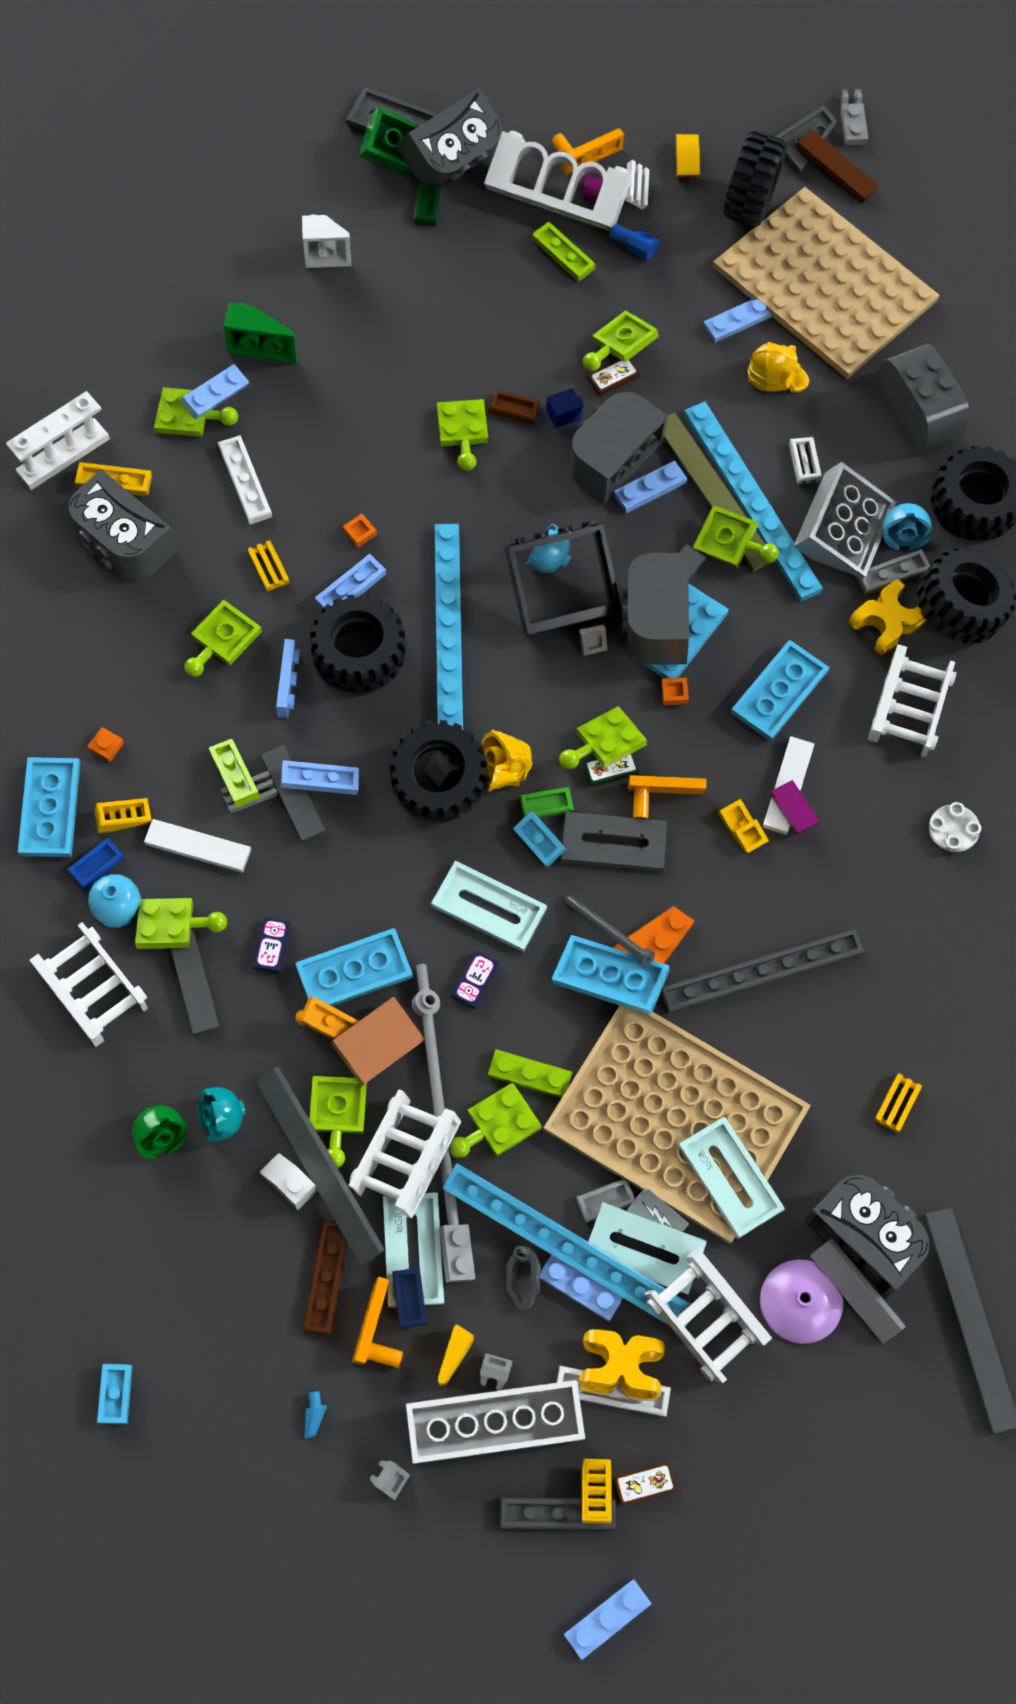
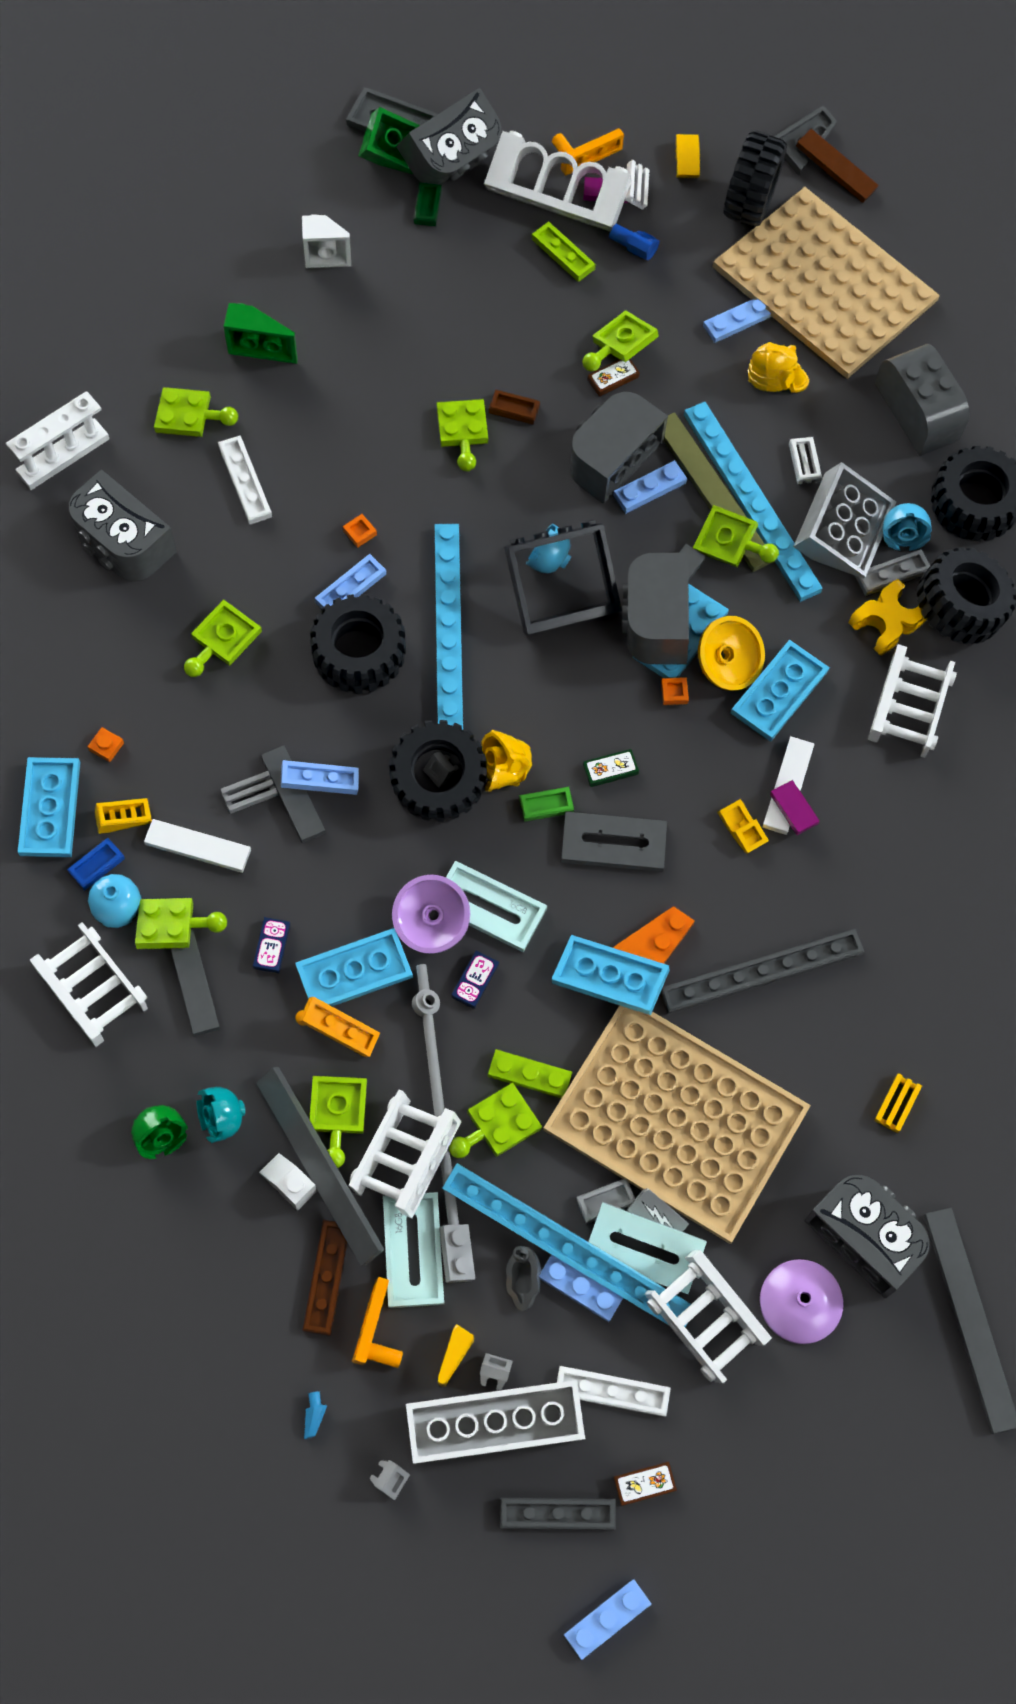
yellow plate [75,462,152,497] -> none
medium azure plate [97,1364,133,1424] -> none
light blue plate [181,364,249,420] -> none
lime plate [209,739,260,807] -> none
yellow tile [248,540,289,592] -> none
light blue plate [276,639,300,718] -> none
nougat tile [330,997,425,1086] -> none
dark blue tile [392,1267,427,1329] -> none
medium azure plate [513,811,567,867] -> none
clear blue brick [546,388,584,429] -> none
lime plate [559,706,647,770] -> none
dark grey bar [564,895,655,967] -> none
yellow piece [578,1330,665,1401] -> none
light grey tile [579,625,608,656] -> none
yellow slope [581,1459,611,1524] -> none
light orange piece [628,775,706,819] -> none
light aqua piece [678,1116,785,1239] -> none
light grey tile [810,1238,906,1344] -> none
light grey hinge [840,89,868,145] -> none
white dish [929,802,981,852] -> none
none -> lavender dish [392,875,471,954]
none -> yellow dish [698,616,765,691]

